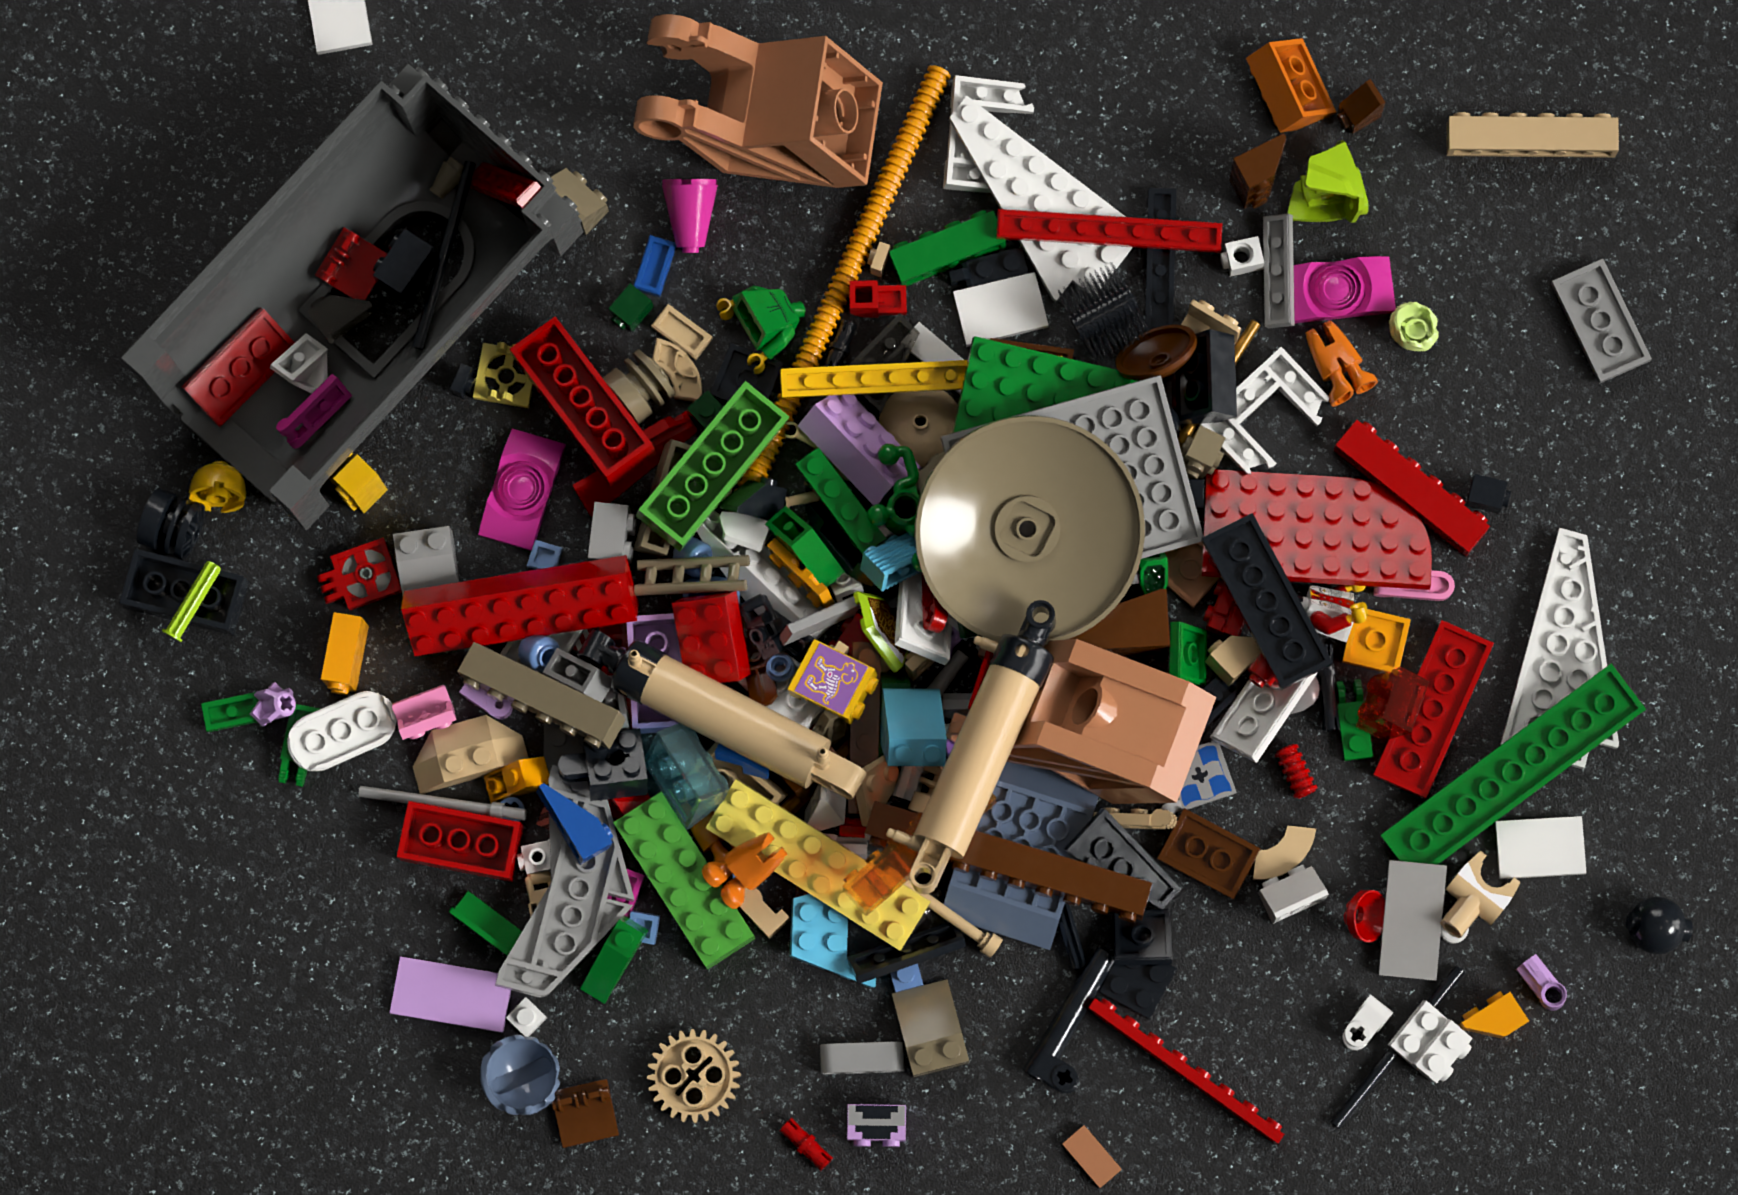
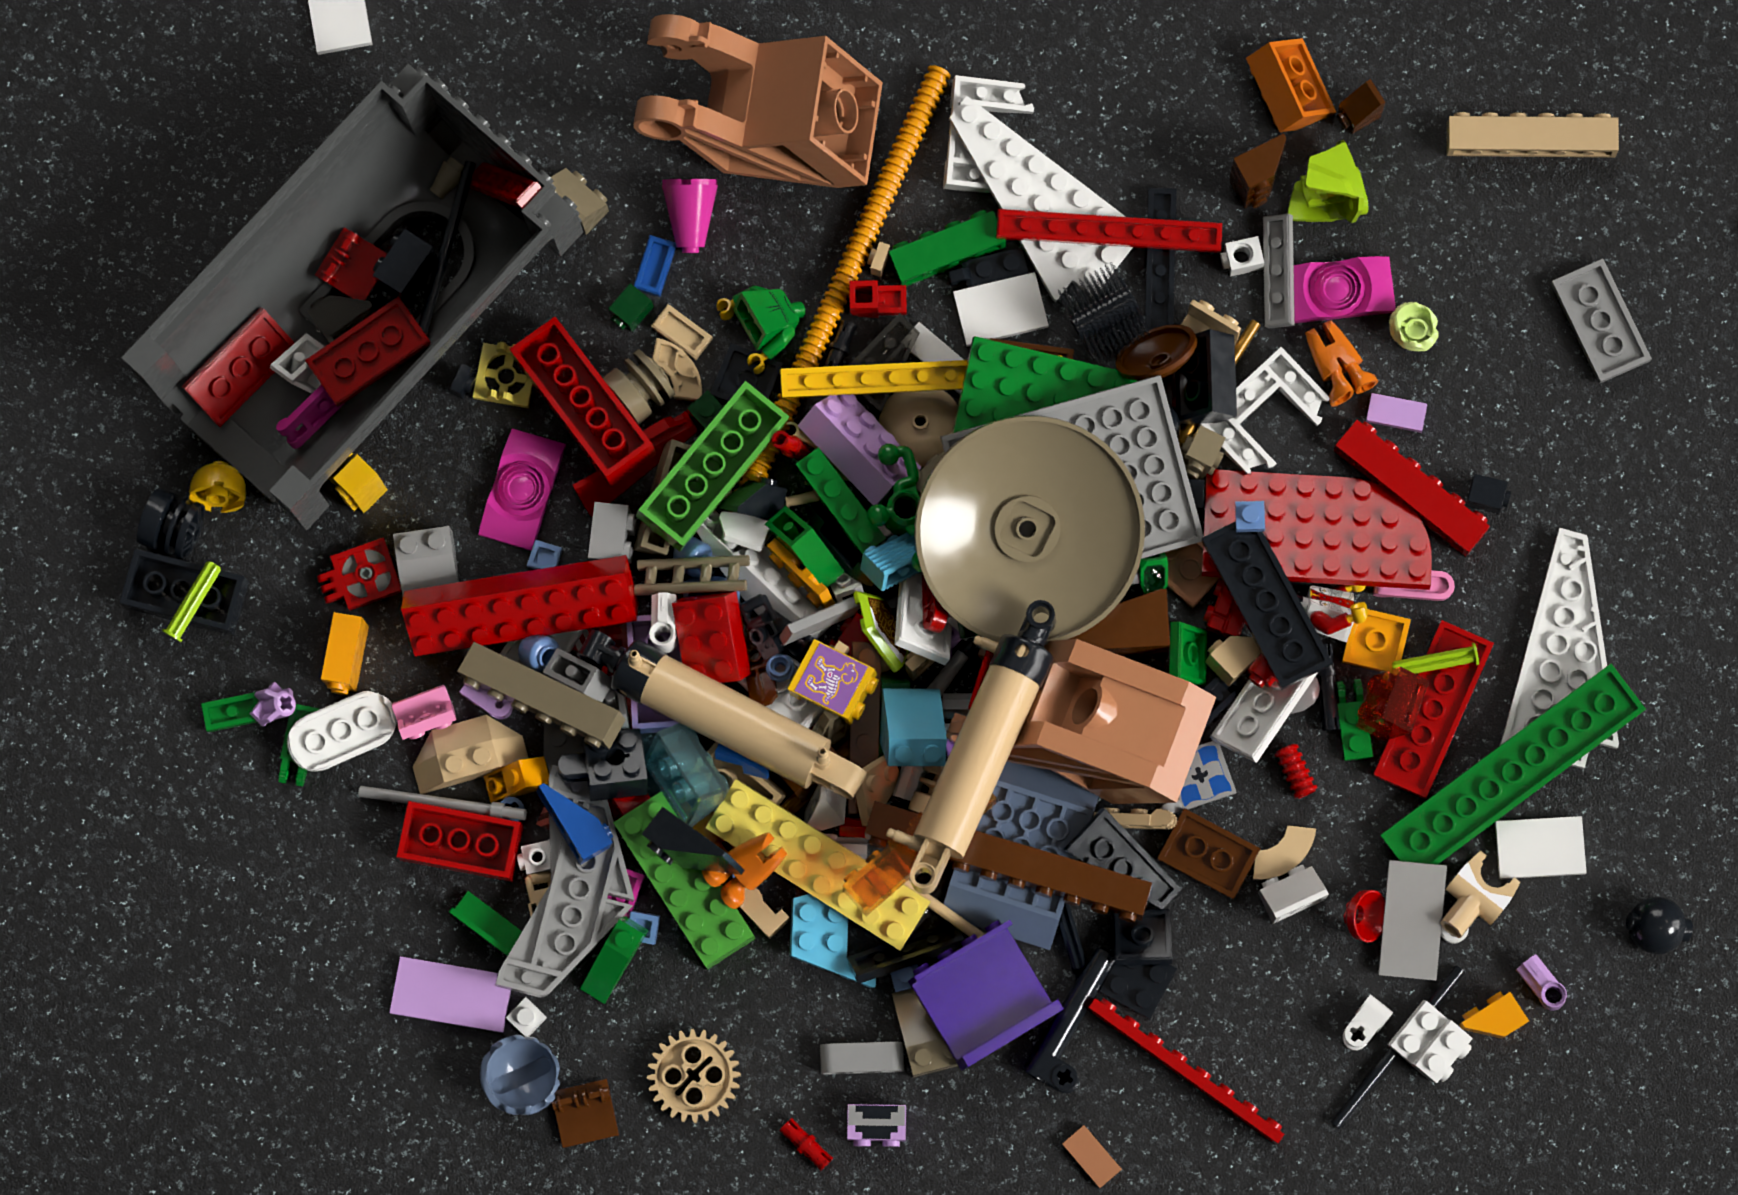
none -> red tile [305,296,431,407]
none -> black slope [642,807,745,875]
none -> white piece [649,592,678,653]
none -> red pin [772,430,812,461]
none -> dark purple panel [908,920,1064,1071]
none -> medium blue plate [1235,501,1265,532]
none -> lavender tile [1366,393,1427,433]
none -> lime axle [1392,642,1479,677]

